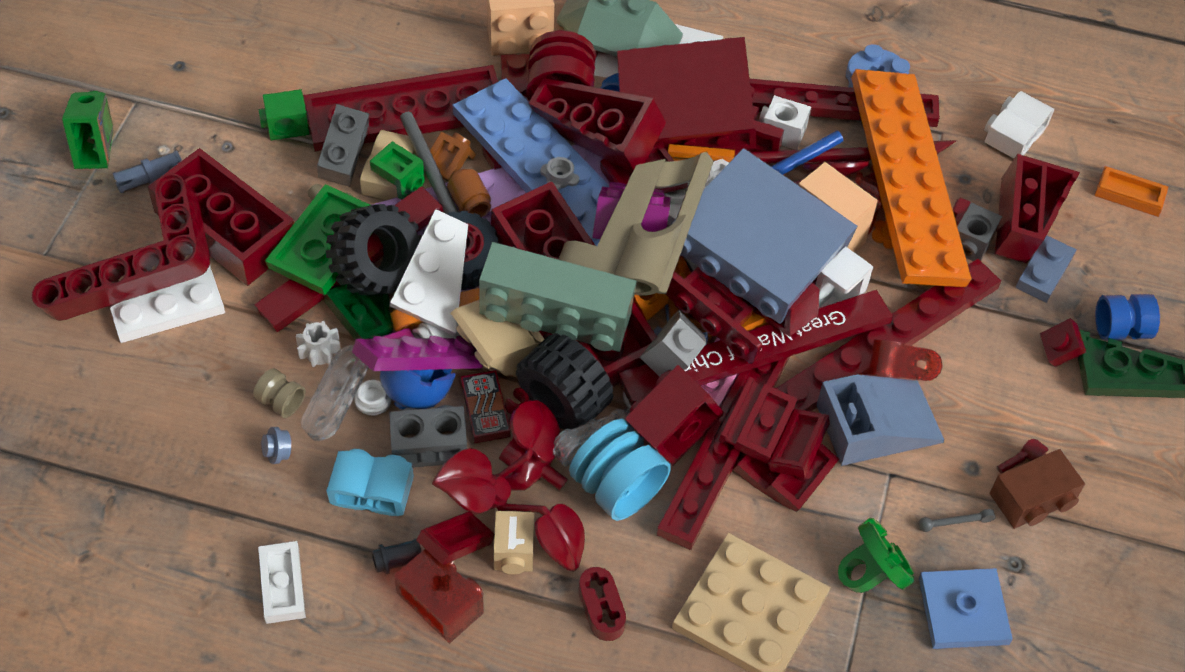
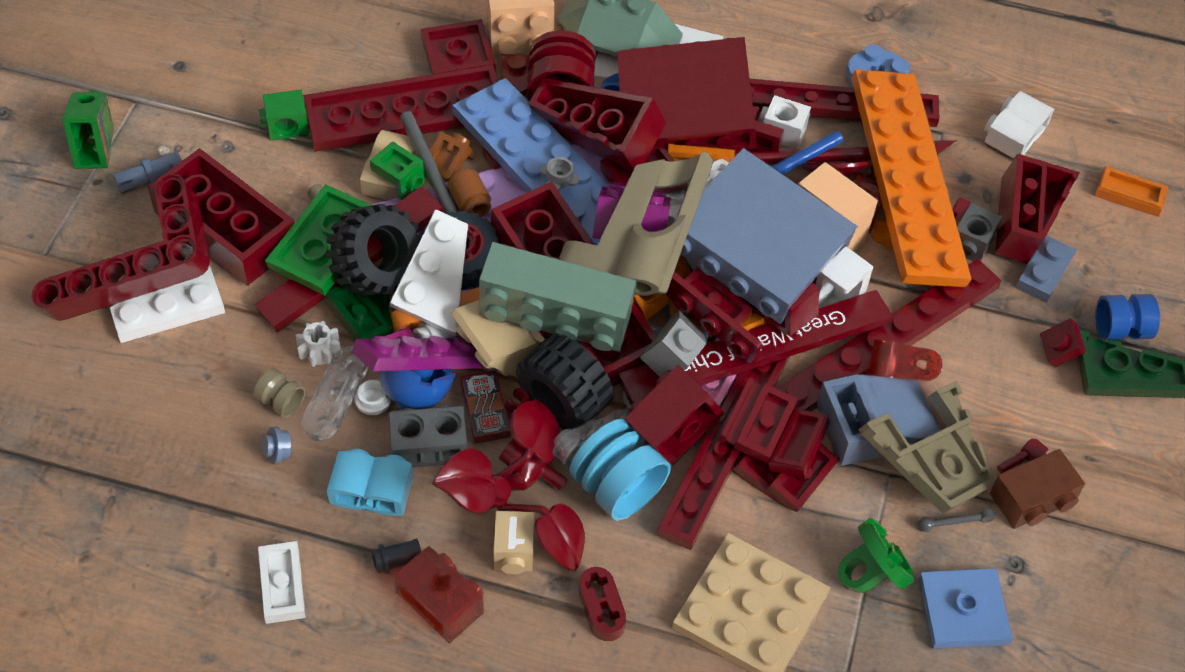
dark grey brick [317,104,369,187] -> none
dark red tile [416,511,495,565] -> none
none -> dark red plate [421,19,496,75]
none -> dark tan wing [858,381,995,514]

